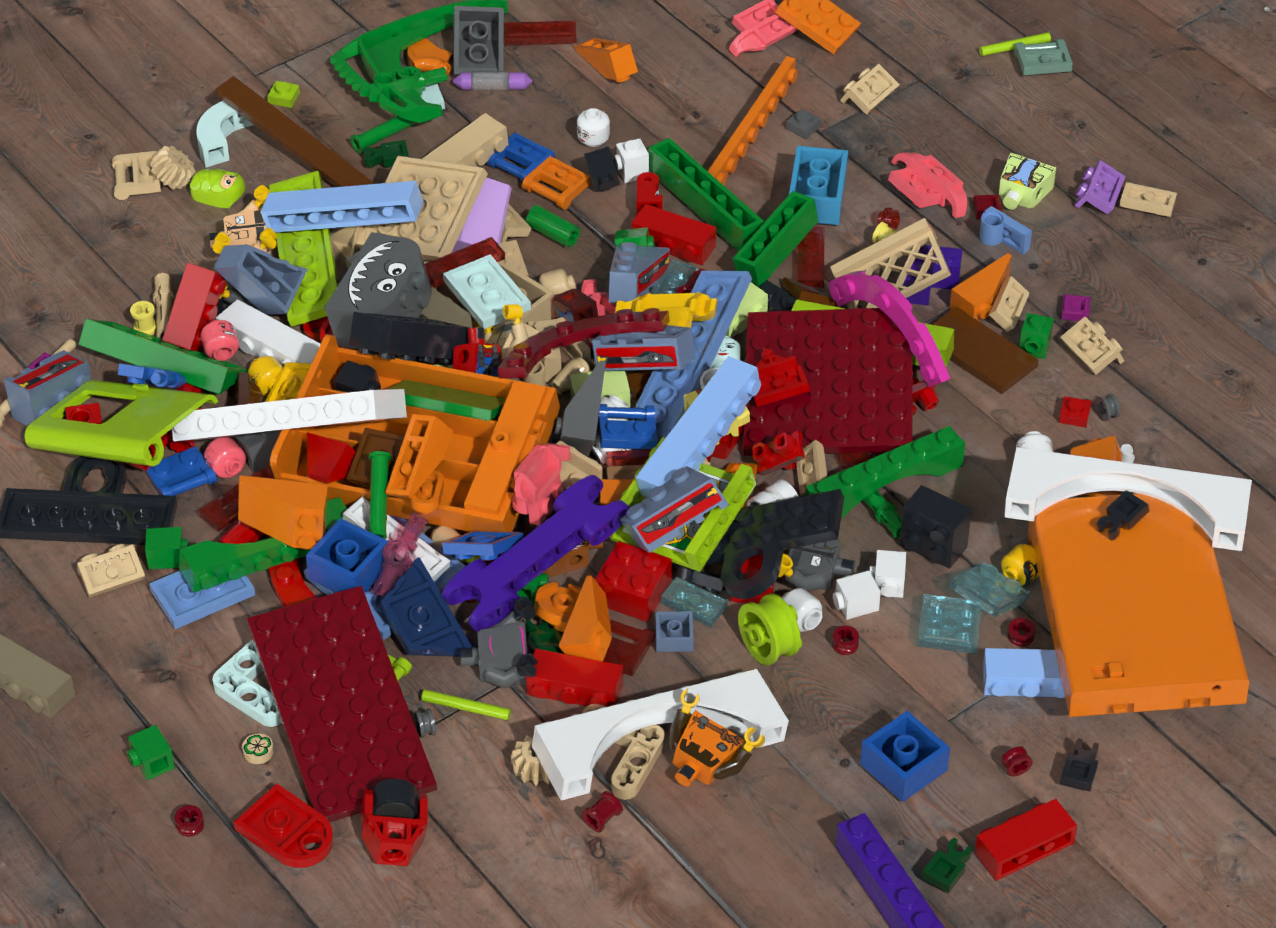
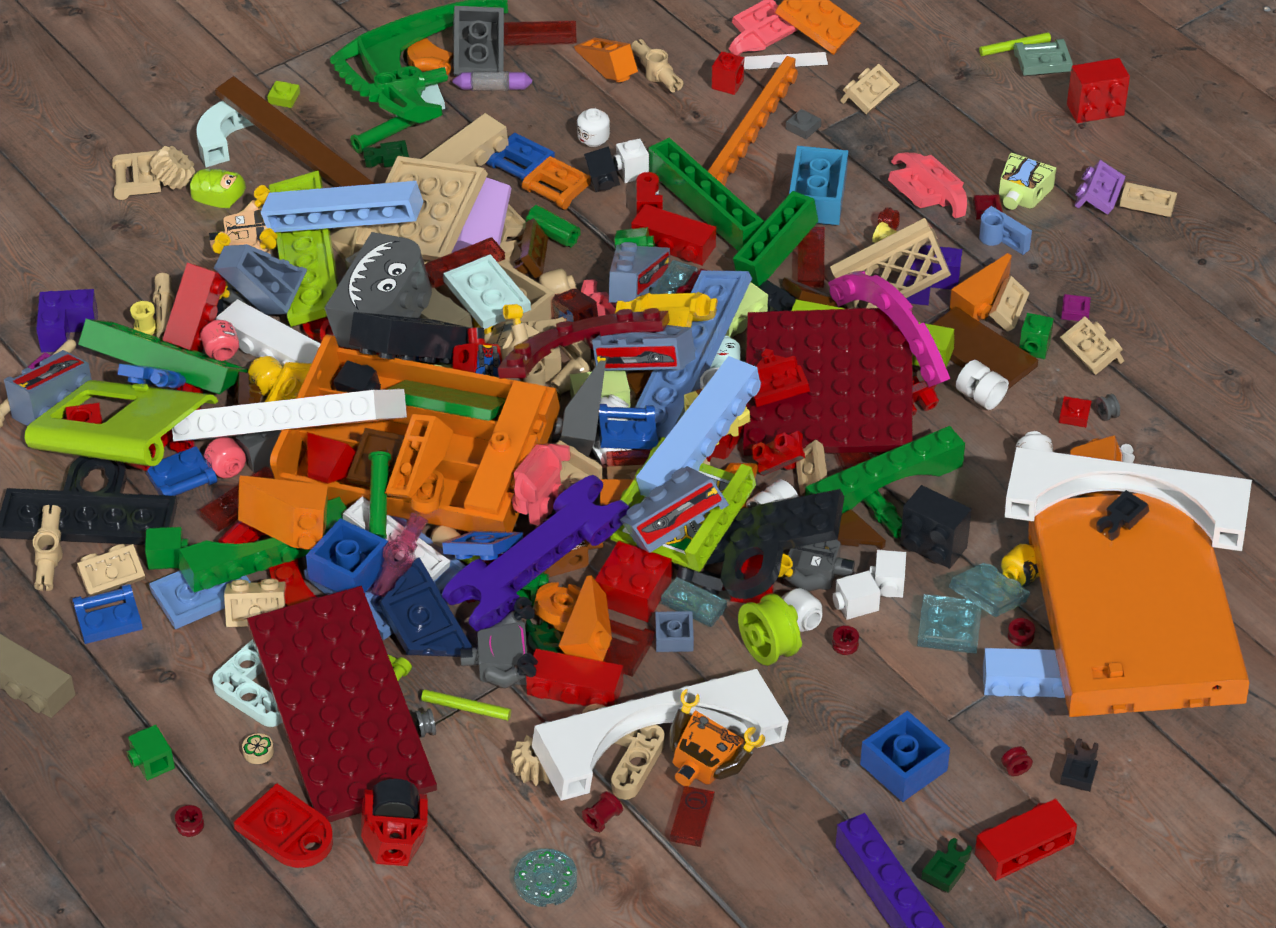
none -> tan pin [33,505,63,591]
none -> dark purple brick [36,289,98,353]
none -> blue plate [72,583,143,644]
none -> tan bracket [224,579,286,627]
none -> reddish brown plate [514,218,548,279]
none -> clear light blue tile [514,849,577,907]
none -> tan pin [631,39,683,92]
none -> clear red tile [670,786,715,847]
none -> red brick [712,51,745,95]
none -> white sticker [744,52,828,70]
none -> reddish brown tile [837,509,886,549]
none -> white wheel [956,360,1009,410]
none -> red brick [1067,58,1130,123]

